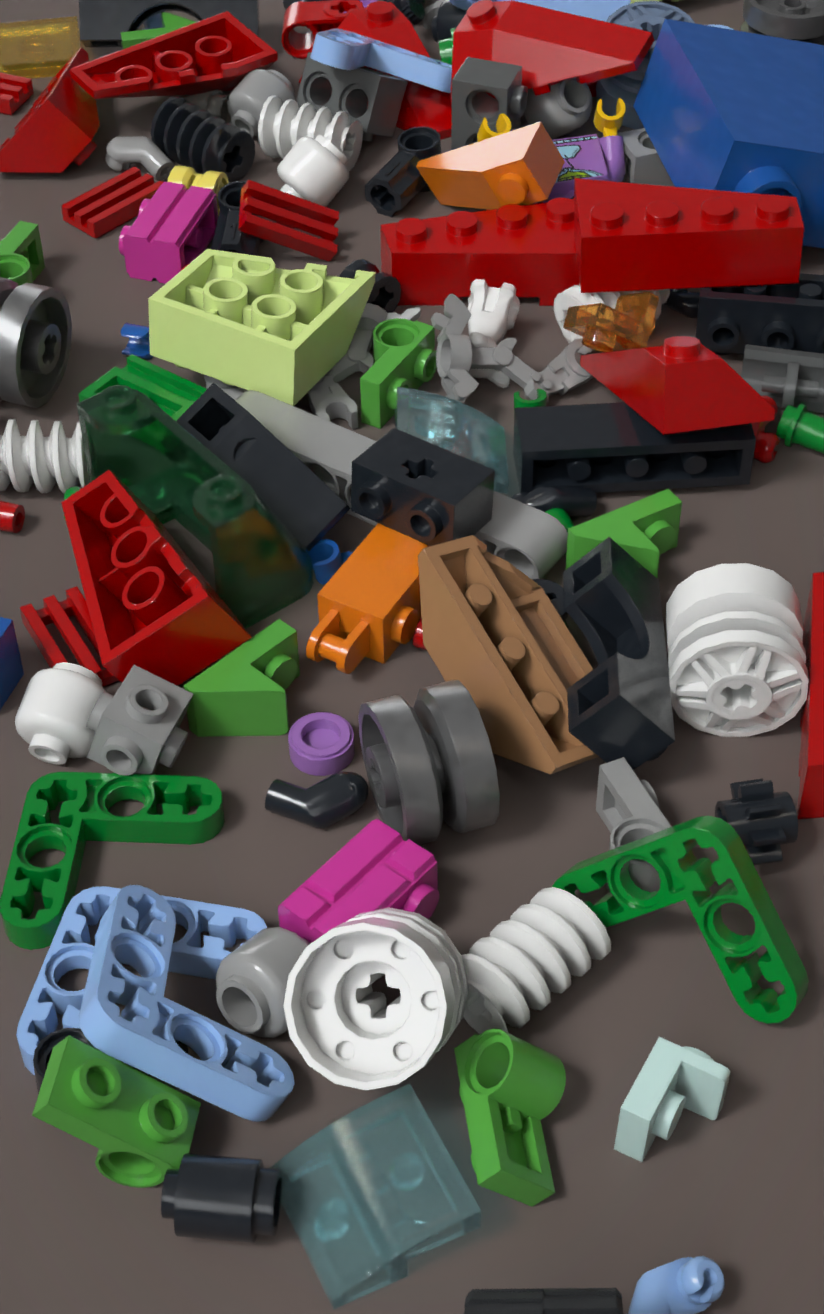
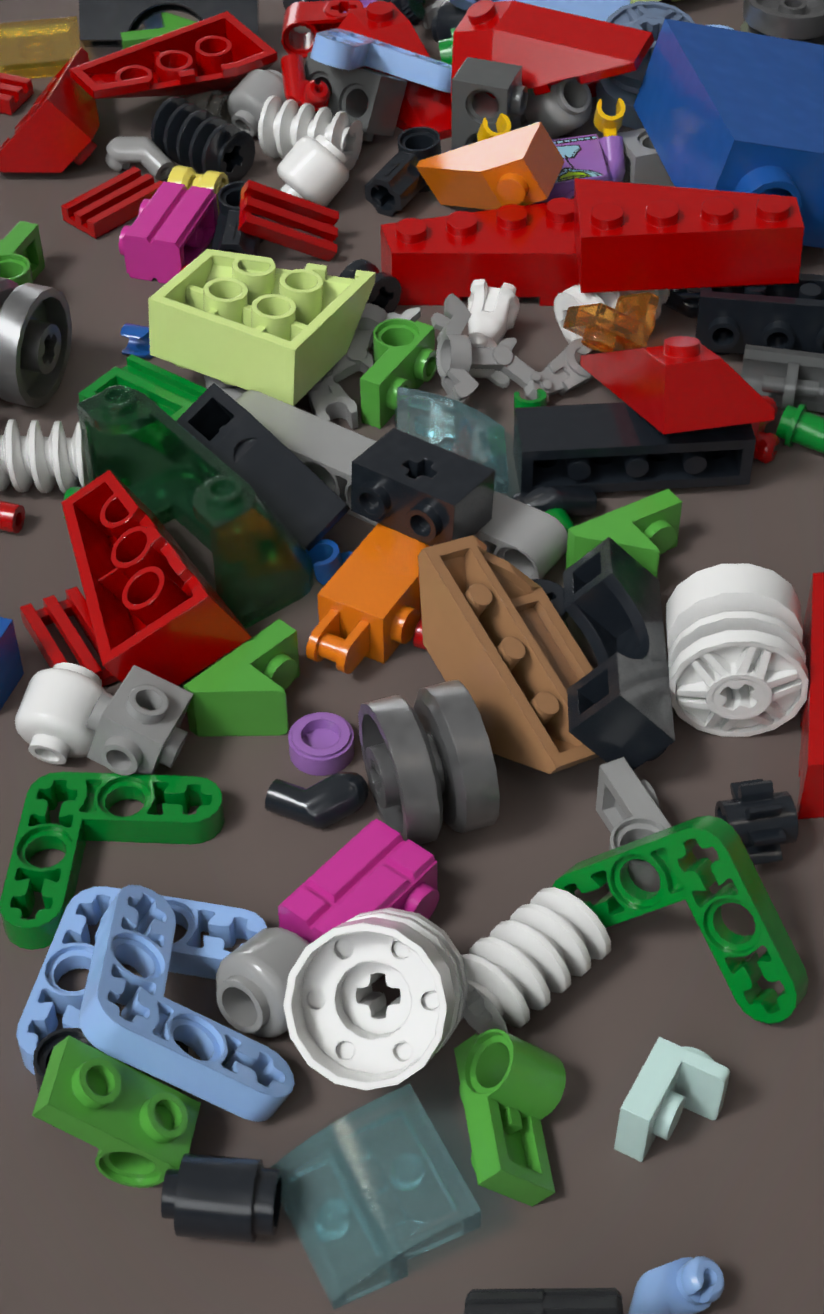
none -> red arm [281,54,330,112]

